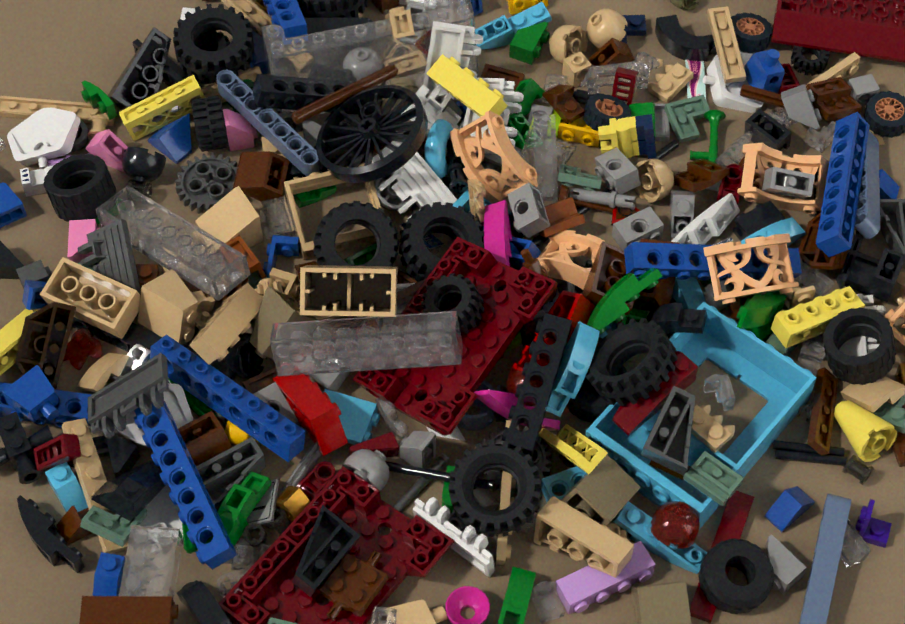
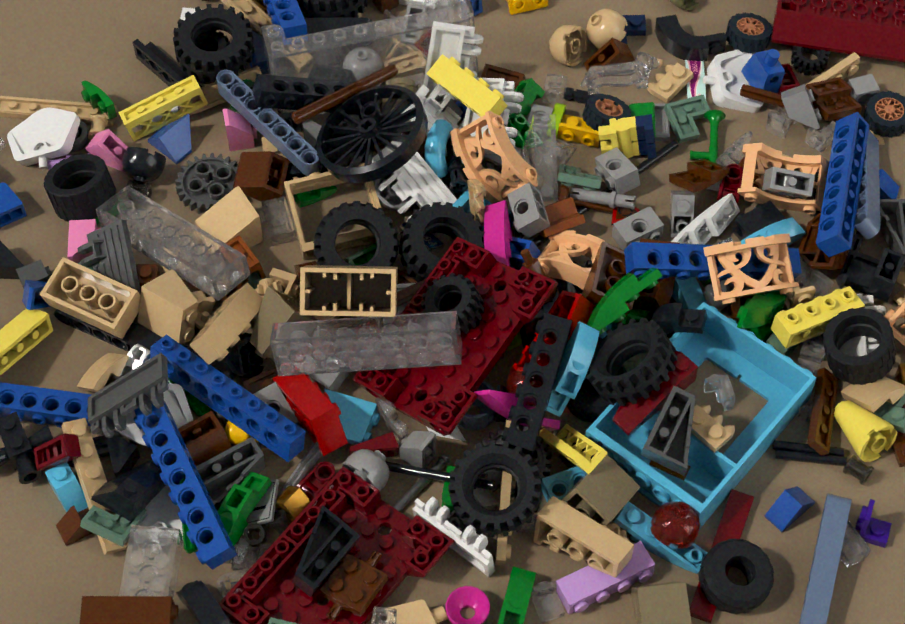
blue torso [2,365,59,421] -> none
dark brown wedge [15,301,76,390] -> none
black slope [17,495,85,574] -> none
white leg [20,166,53,197] -> none
clear red plate [63,328,102,370] -> none
blue slope [93,552,129,596] -> none
black wedge [108,27,171,110] -> none
black tyre [191,96,228,152] -> none
blue bracket [263,235,300,278] -> none
tan bracket [385,6,415,39] -> none
medium azure slope [474,2,552,49] -> none
green slope [509,22,550,65] -> none
reddish brown slope [542,84,585,124] -> none
tan brick [562,51,592,88] -> none
dark red slope [612,67,638,106] -> none
tan cylinder [635,159,674,203] -> none
sand green plate [683,451,744,507] -> none
tan plate [707,6,746,83] -> none
black brick [744,109,792,151] -> none
light grey slope [765,534,807,595] -> none

